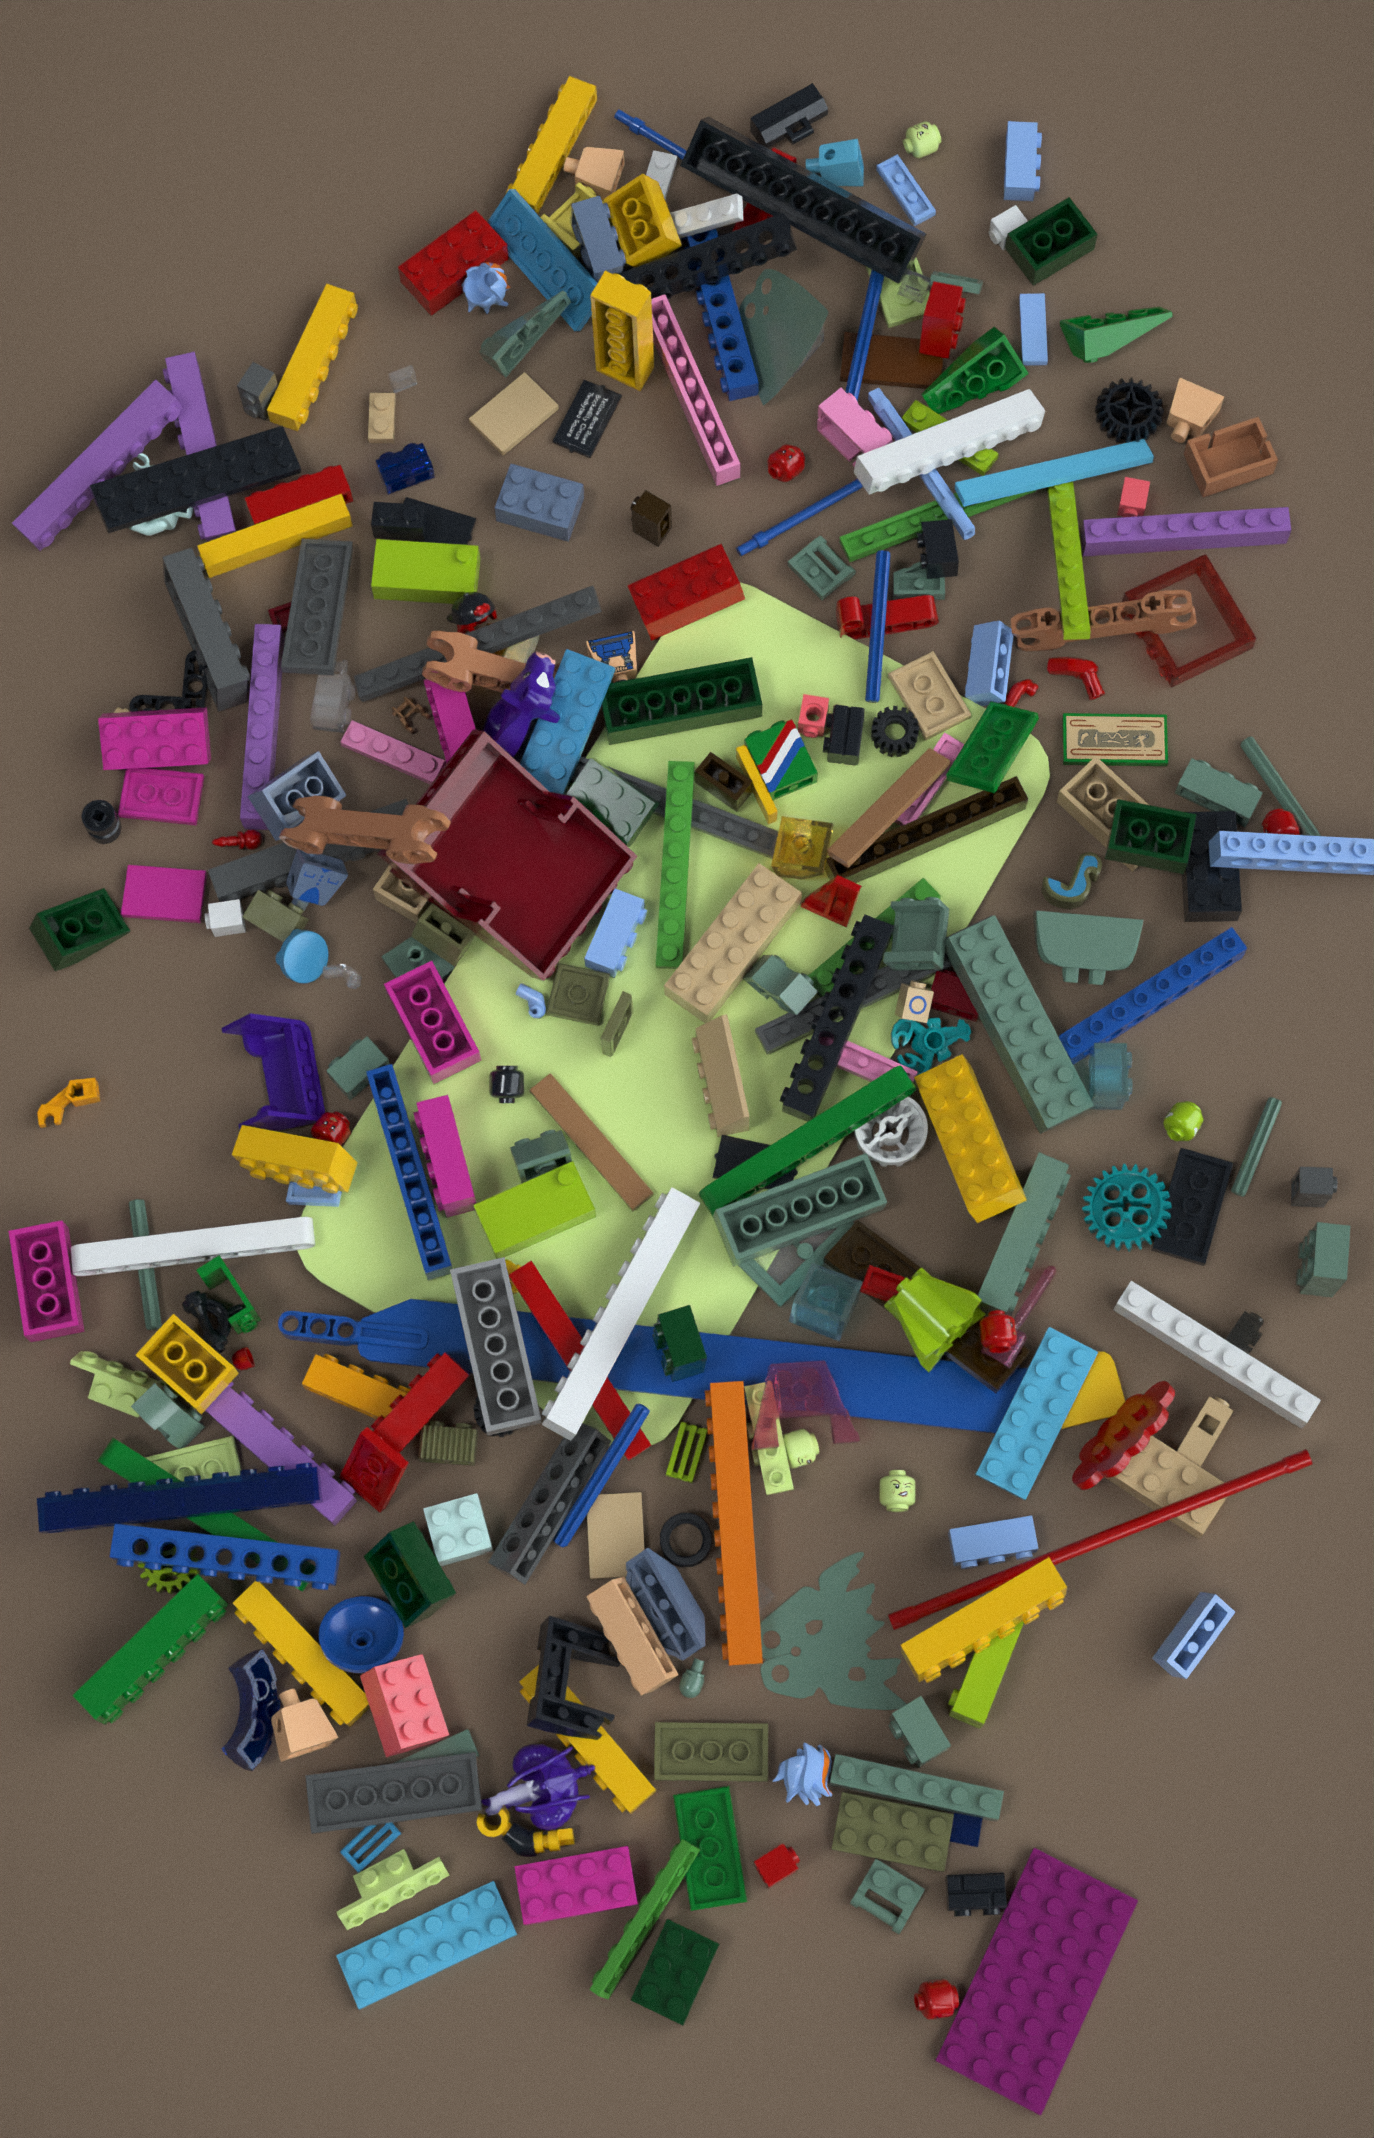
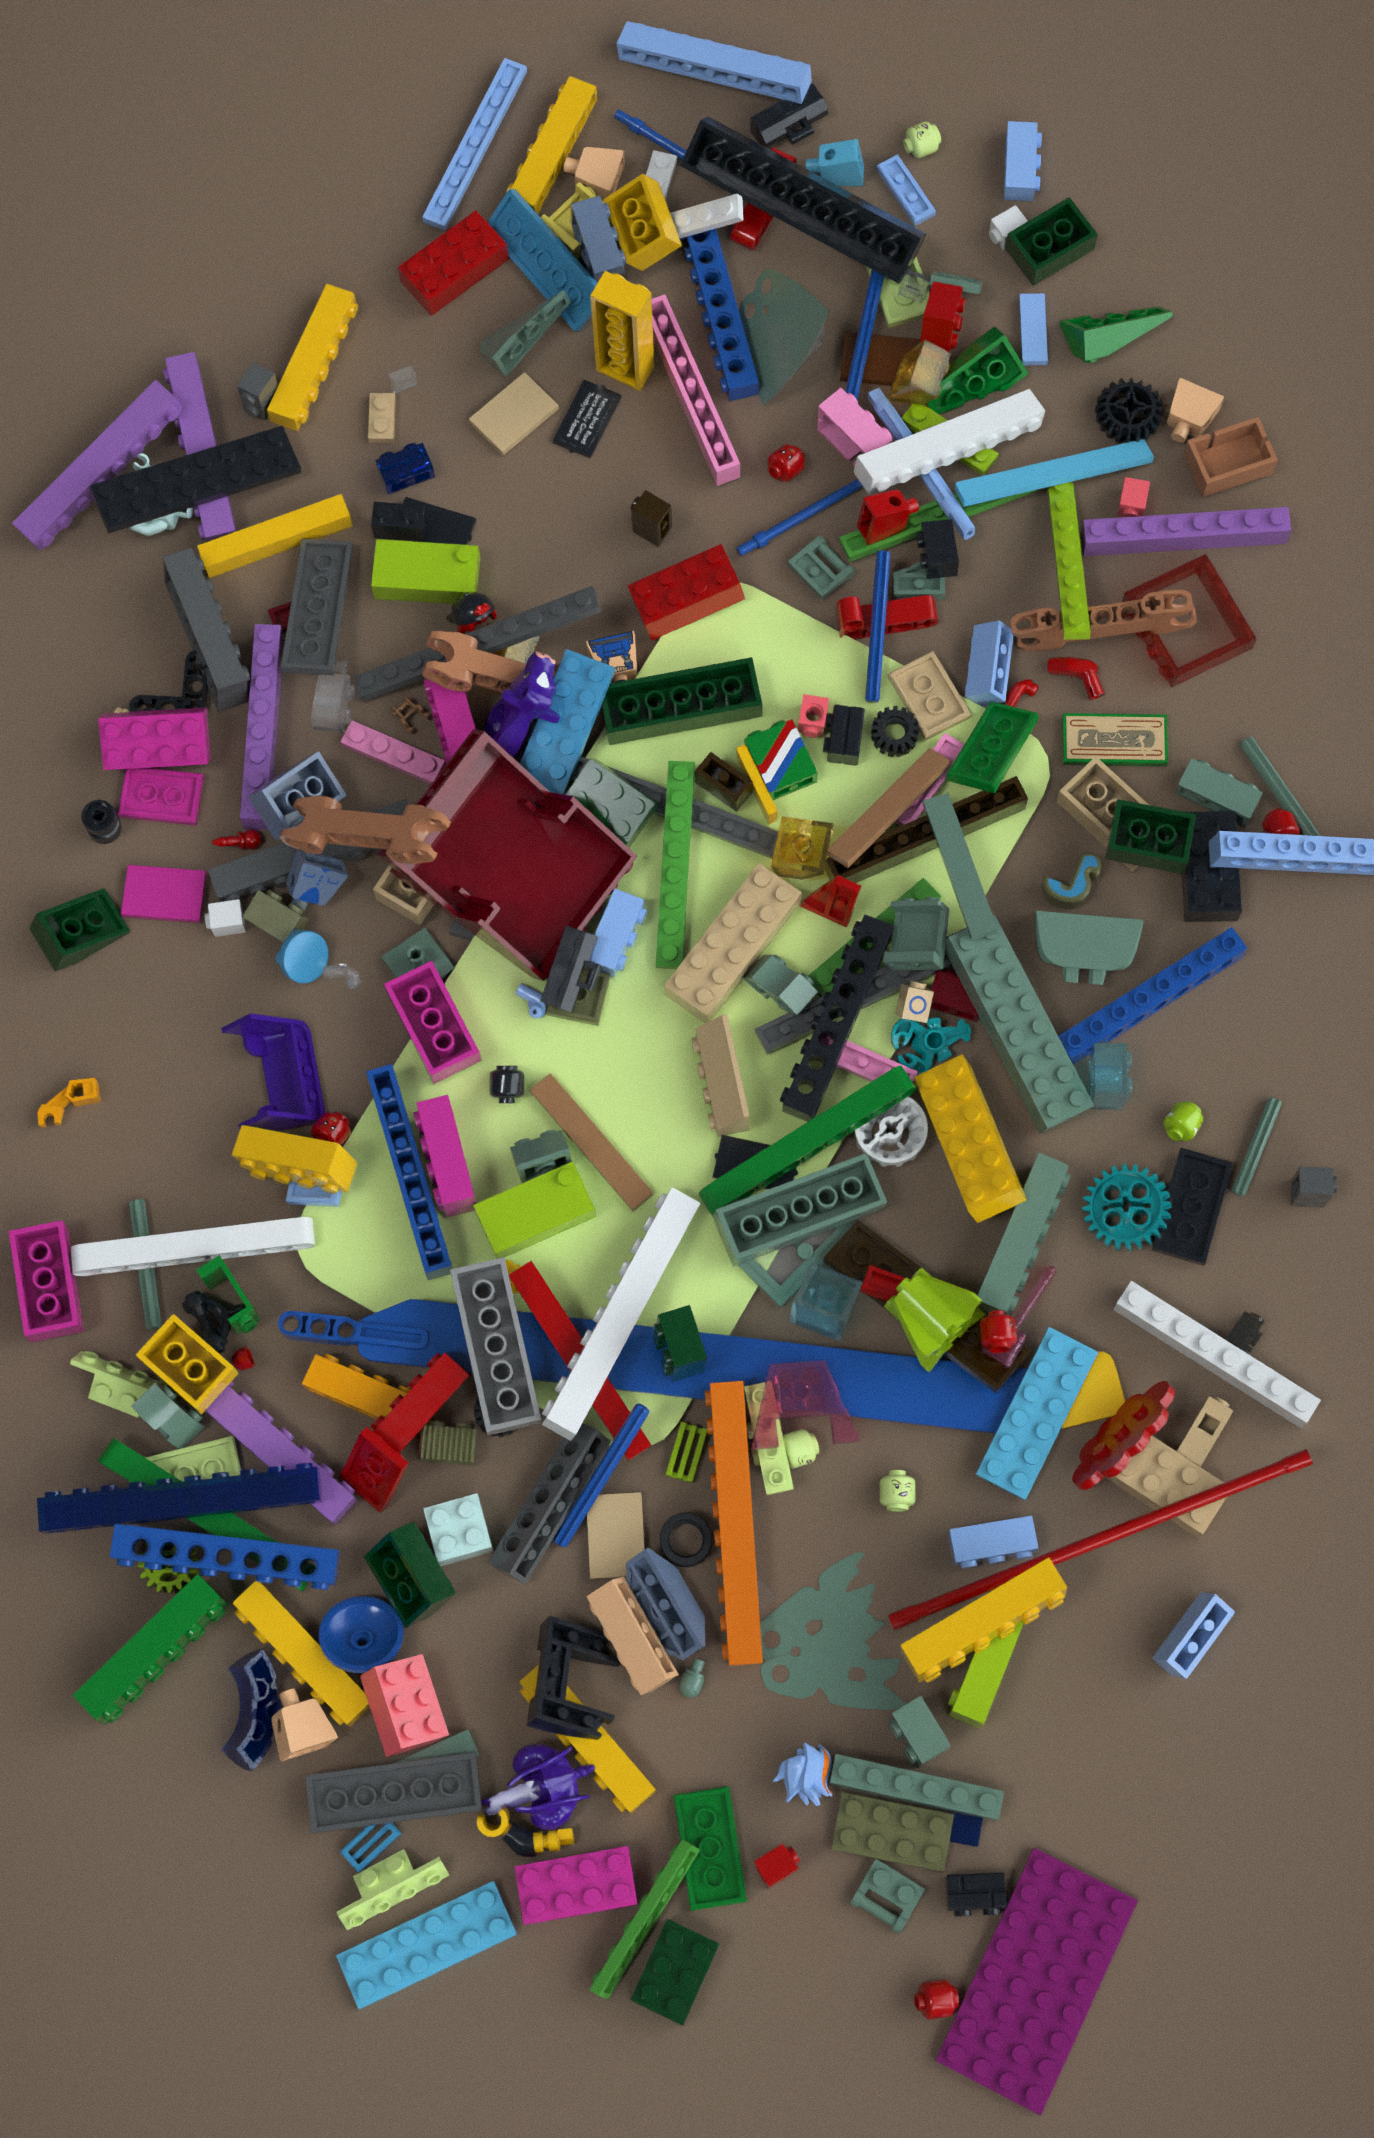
red brick [245,464,354,525] -> none
sand green brick [326,1036,390,1100] -> none
olive brick [411,903,476,966] -> none
light blue hair [462,262,511,314] -> none
sand blue brick [495,464,584,542] -> none
black brick [597,213,797,299] -> none
olive tile [601,991,633,1057] -> none
olive plate [654,1722,768,1782] -> none
sand green brick [1296,1222,1351,1297] -> none
none -> light blue plate [422,58,527,231]
none -> black piece [540,925,602,1013]
none -> light blue brick [616,21,812,104]
none -> red torso [856,489,919,546]
none -> clear yellow slope [888,339,951,405]
none -> sand green tile [923,793,997,941]

